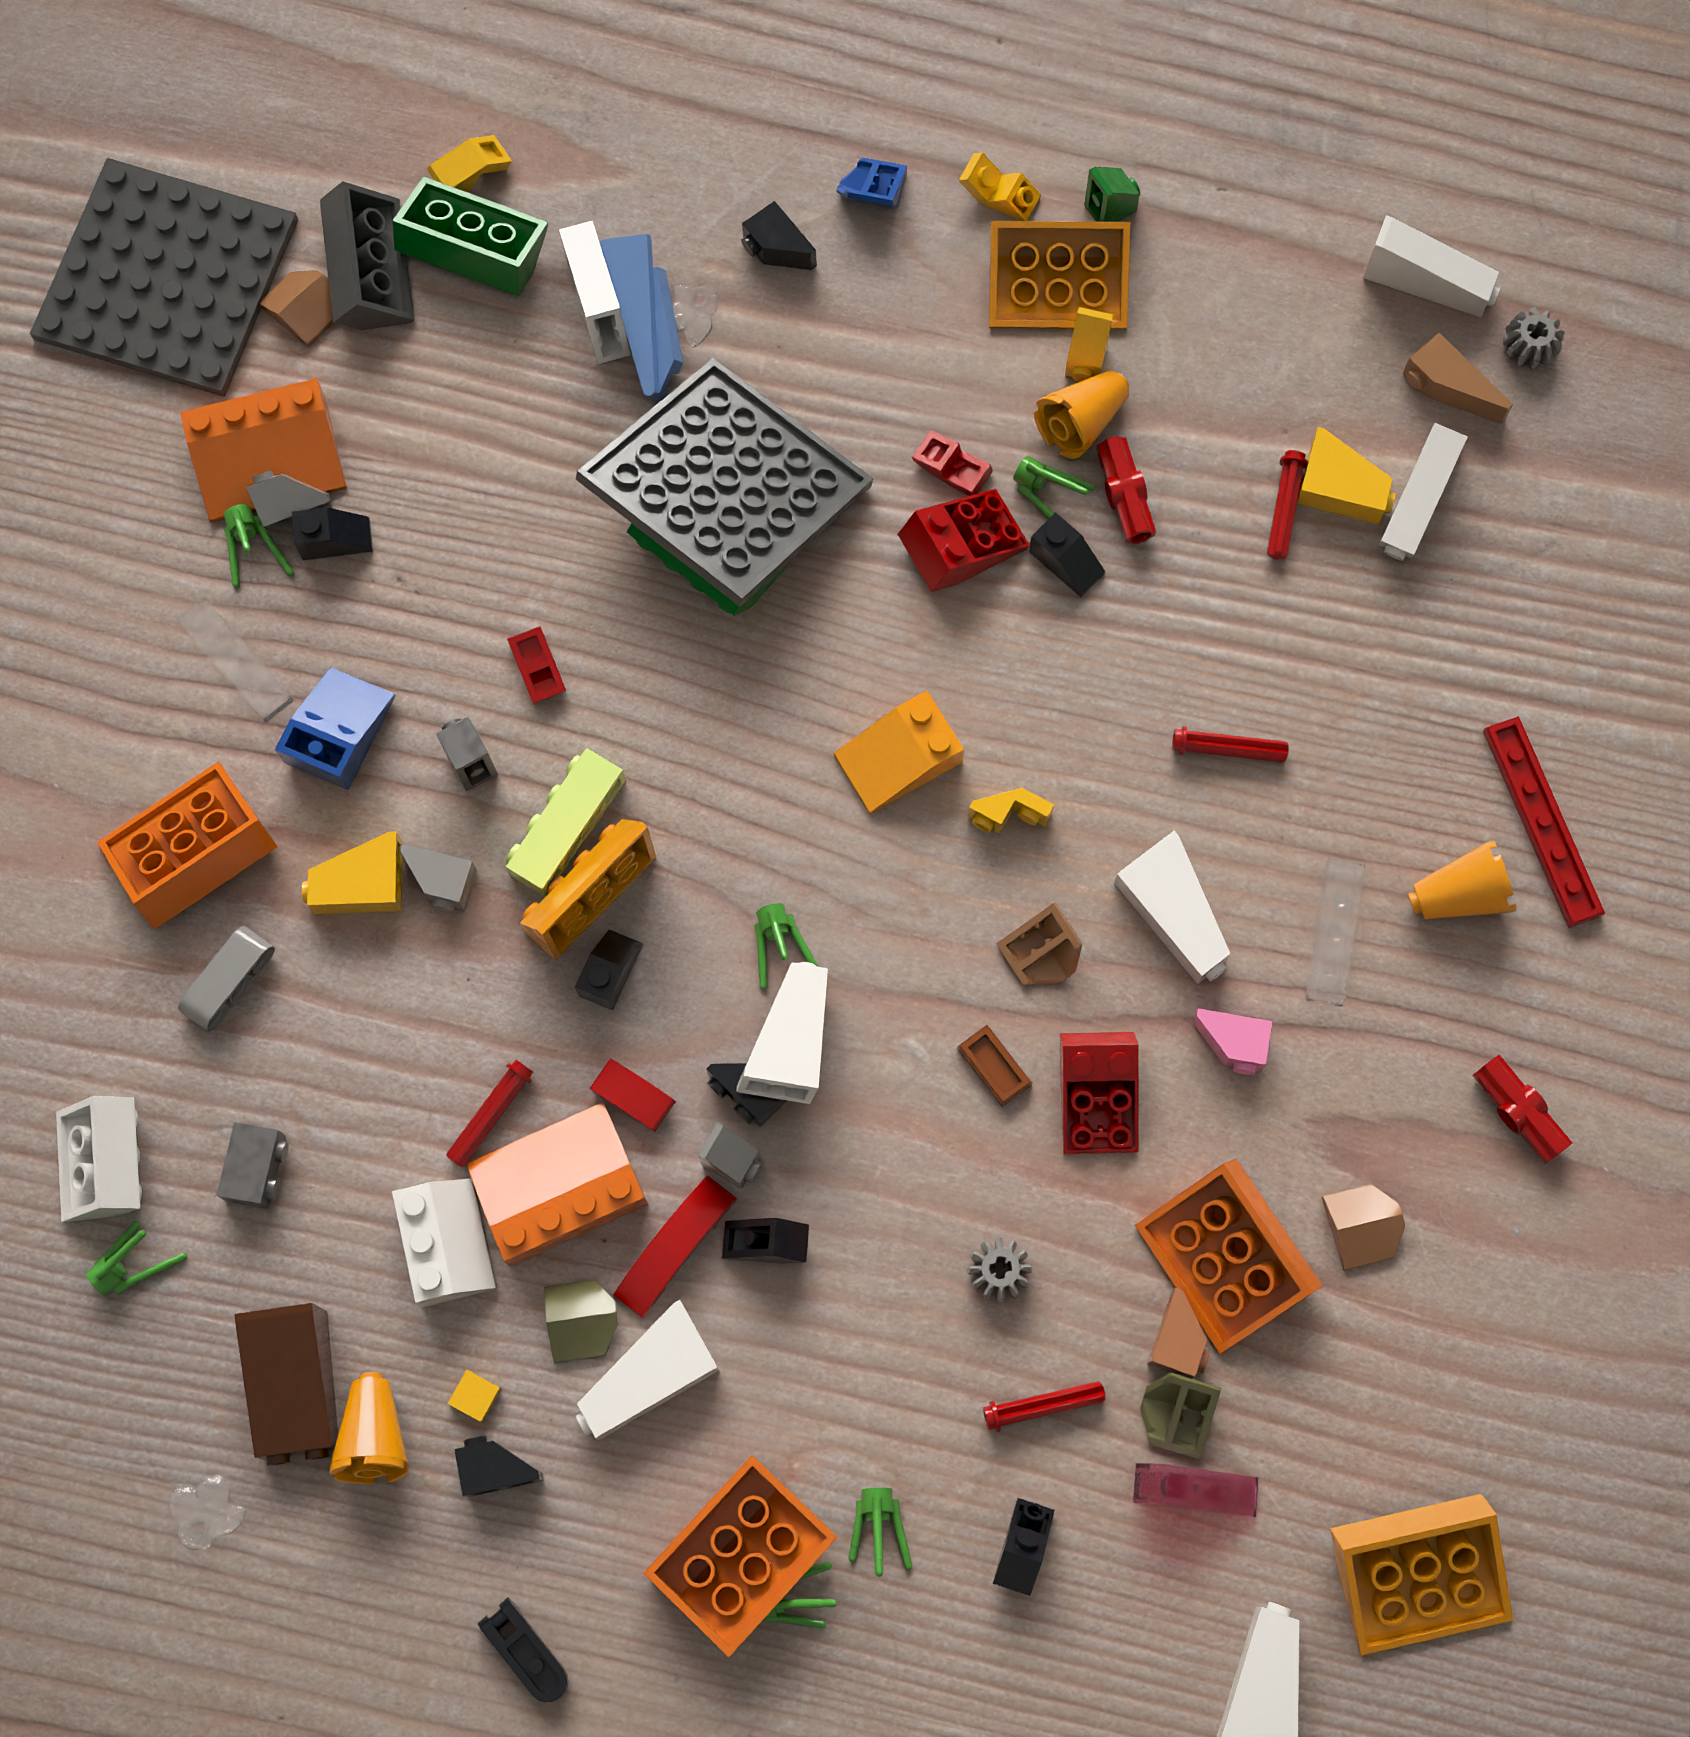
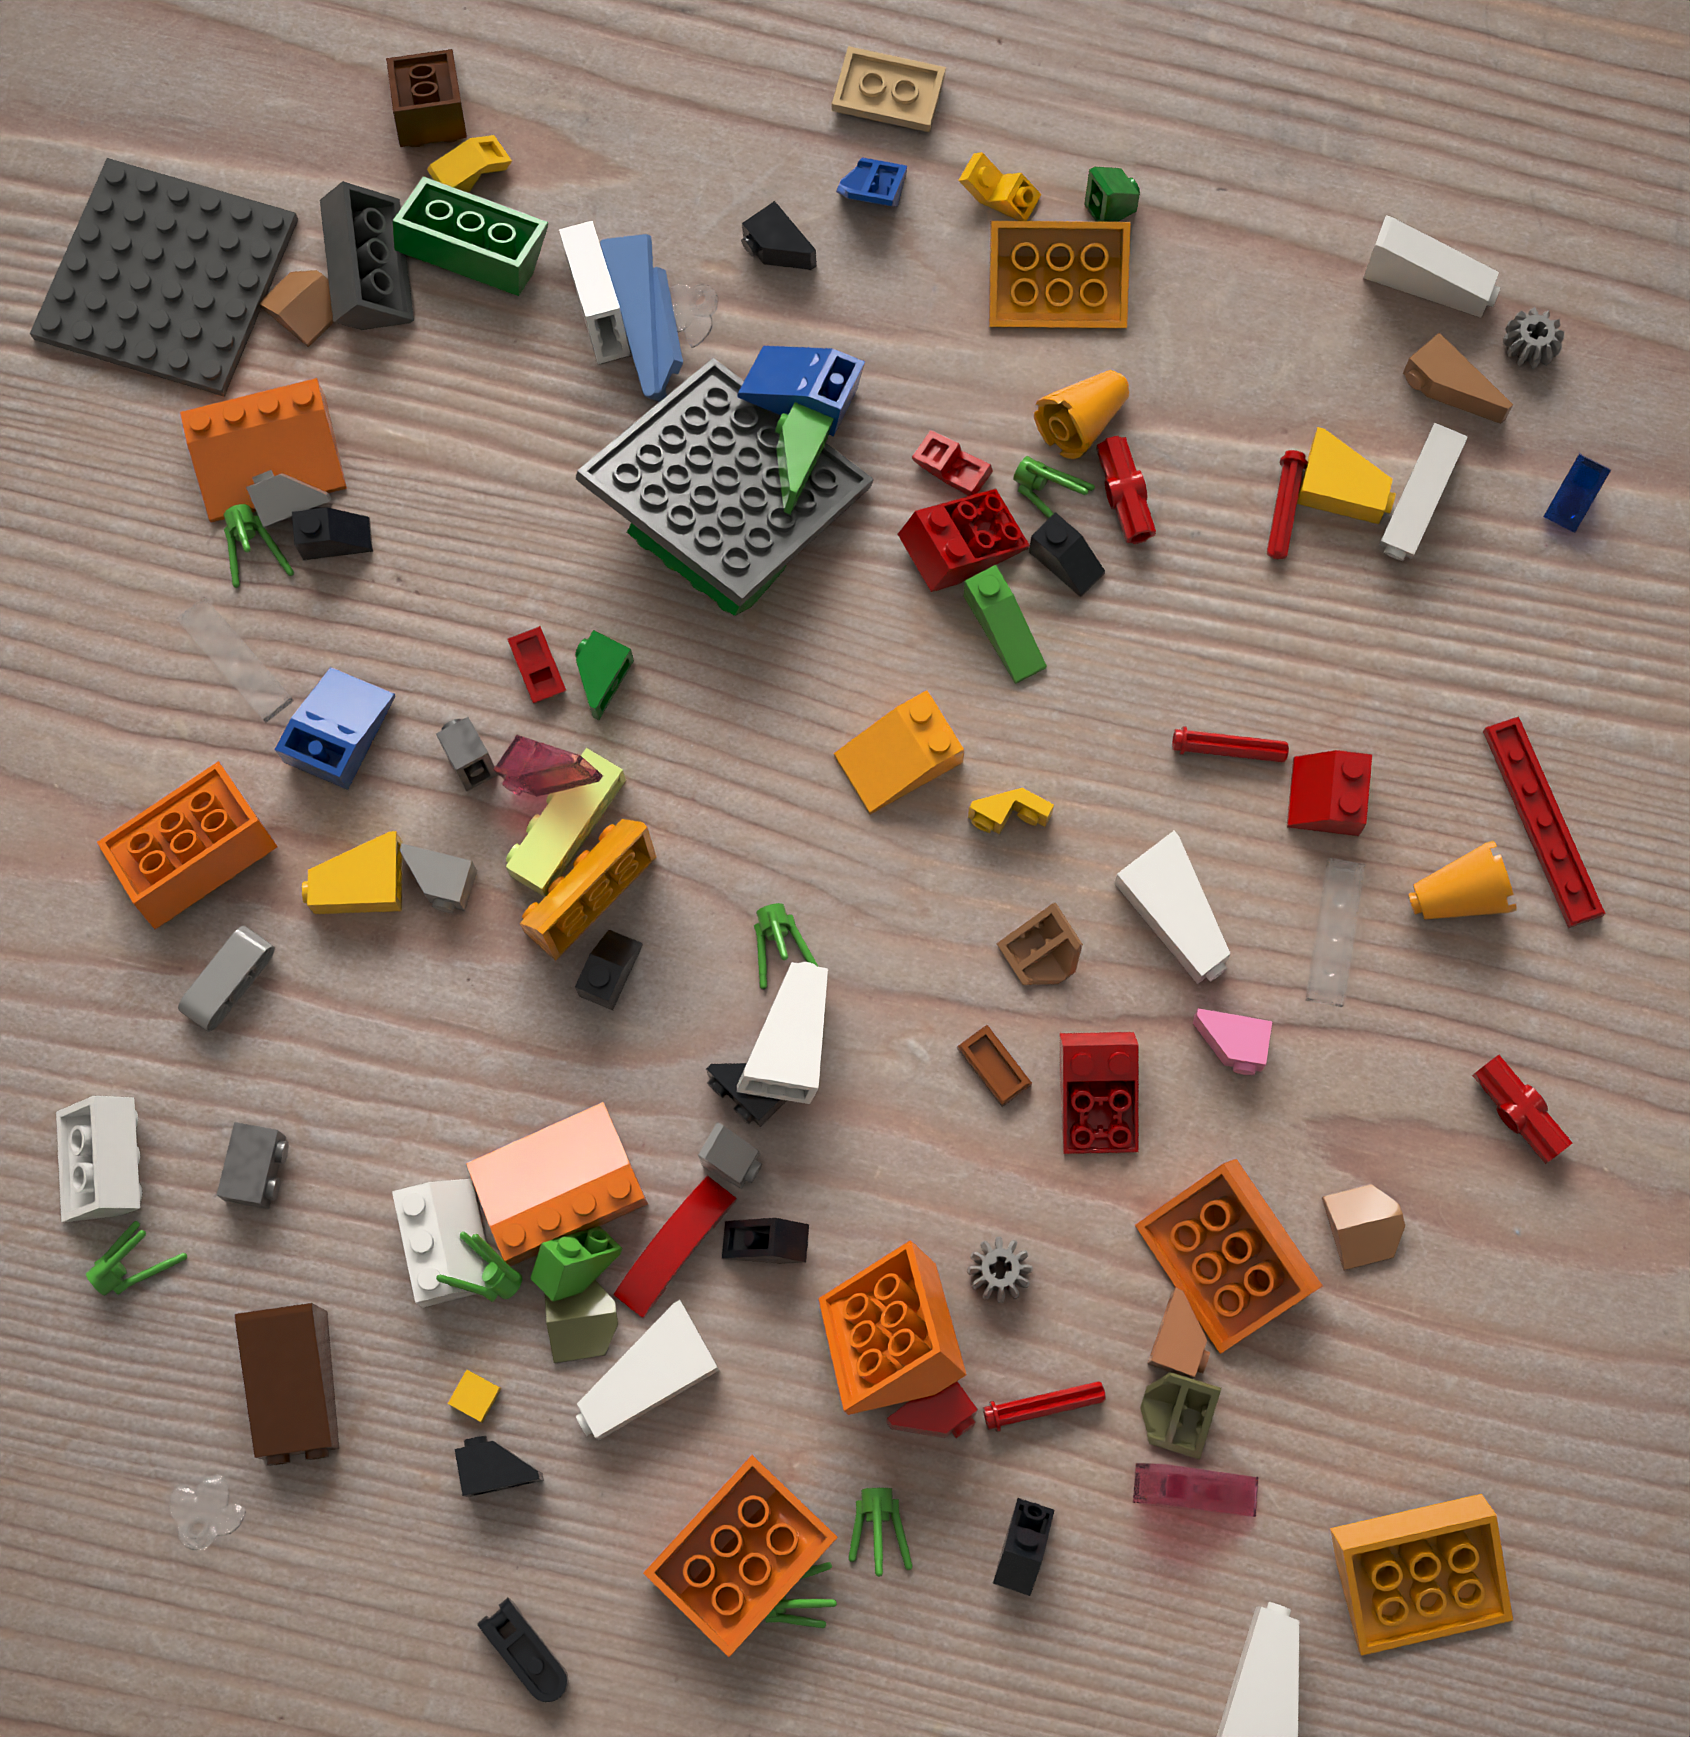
light orange cone [330,1372,409,1485] -> none
red axle [446,1060,534,1167] -> none
red slope [589,1058,676,1132] -> none
yellow slope [1065,307,1113,382] -> none
none -> reddish brown slope [386,49,467,147]
none -> bright green plant [436,1232,522,1302]
none -> clear pink slope [493,735,603,797]
none -> bright green slope [530,1226,623,1302]
none -> green slope [575,630,634,720]
none -> blue slope [737,346,865,437]
none -> bright green slope [775,402,834,515]
none -> orange slope [818,1240,967,1415]
none -> tan plate [832,46,946,132]
none -> red slope [887,1381,978,1439]
none -> bright green slope [963,565,1047,684]
none -> red slope [1287,750,1372,836]
none -> clear blue slope [1543,453,1611,533]

